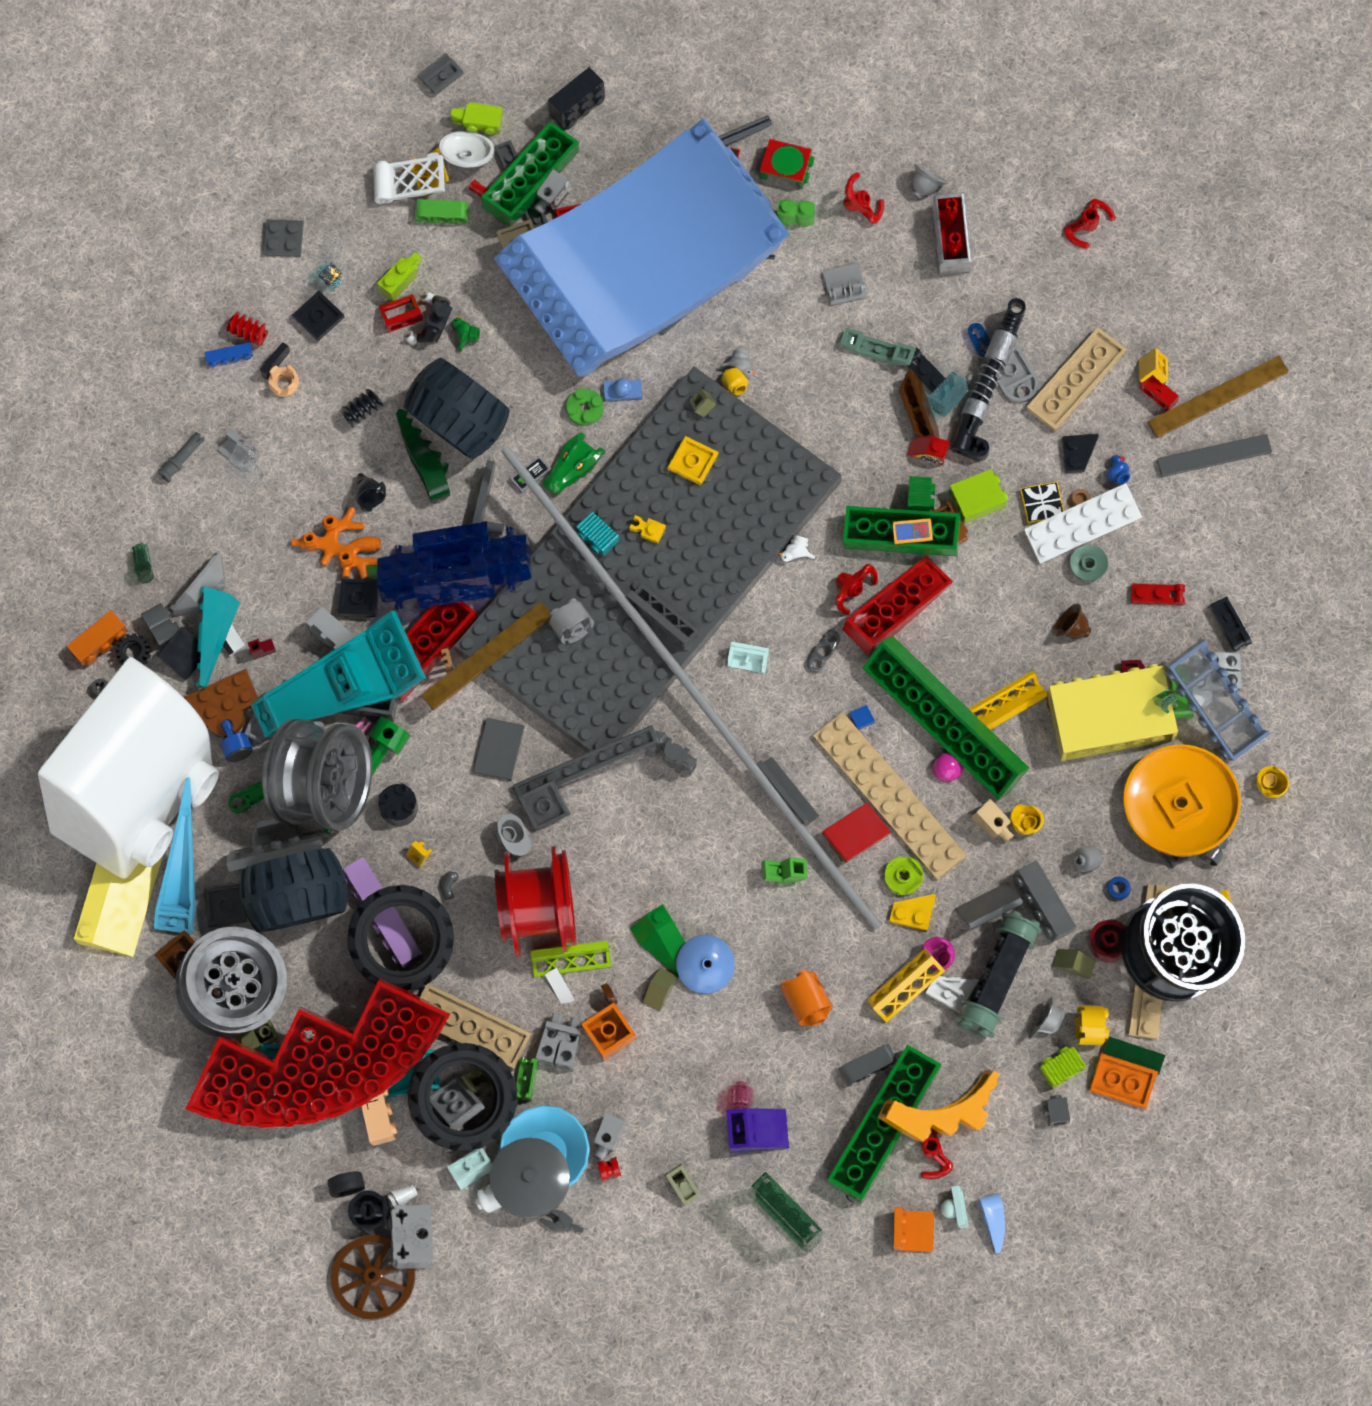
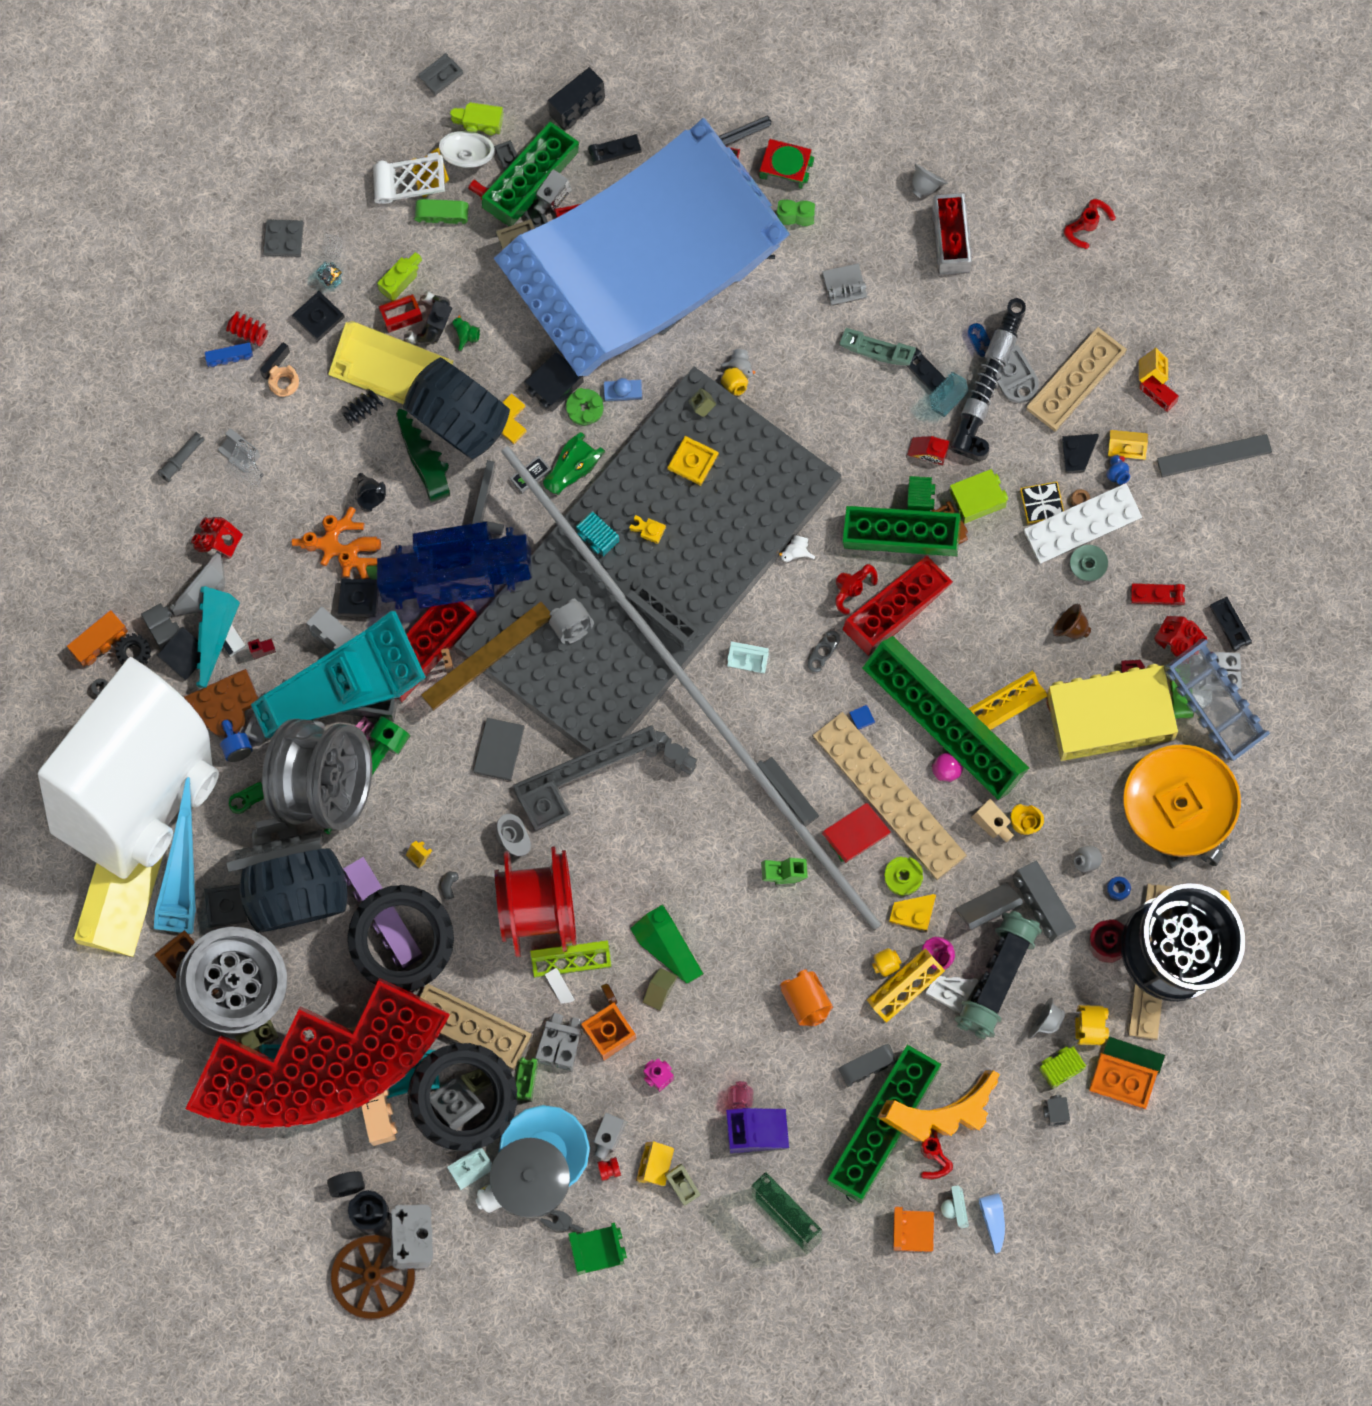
clear green piece [132,543,154,584] -> none
black brick [378,783,418,827] -> none
white cone [387,1185,418,1209] -> none
medium blue dish [676,935,735,994] -> none
red piece [844,172,884,224] -> none
slope [893,519,933,544] -> none
reddish brown brick [899,370,939,438] -> none
olive slope [1053,949,1096,980] -> none
pearl gold tile [1148,355,1289,438] -> none
clear green tile [1152,688,1179,714] -> none
yellow hair [1256,766,1289,798] -> none
none -> red piece [191,517,243,559]
none -> light yellow slope [328,321,454,404]
none -> yellow tile [501,393,527,444]
none -> black brick [525,352,584,412]
none -> green panel [568,1223,627,1275]
none -> black plate [588,134,642,165]
none -> yellow panel [636,1141,674,1186]
none -> dark pink brick [643,1058,675,1092]
none -> yellow head [871,948,902,977]
none -> yellow panel [1108,430,1148,460]
none -> red piece [1154,616,1207,664]

